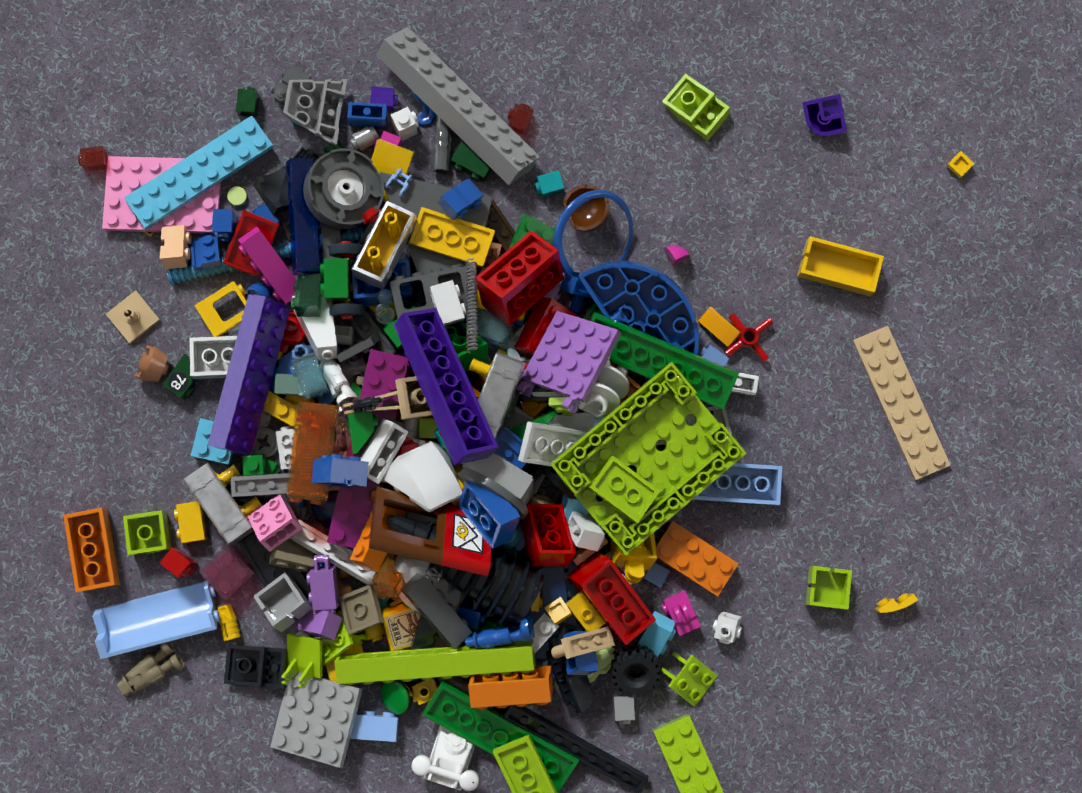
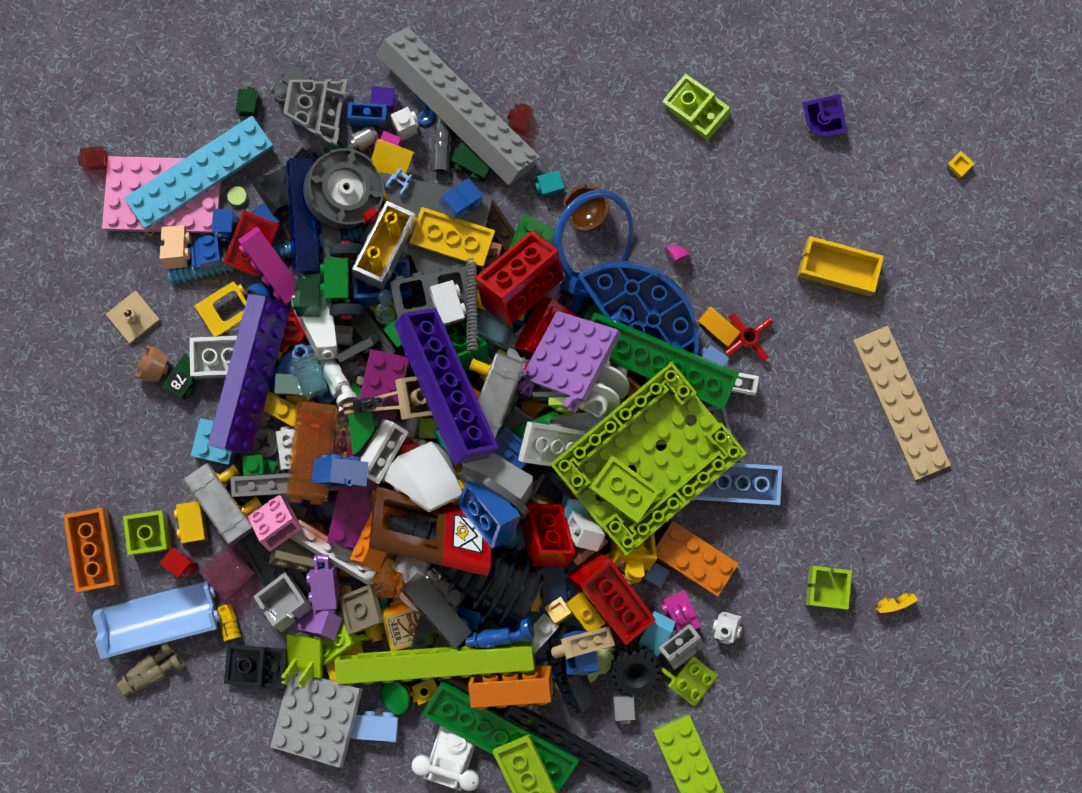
none -> light grey brick [658,624,705,670]

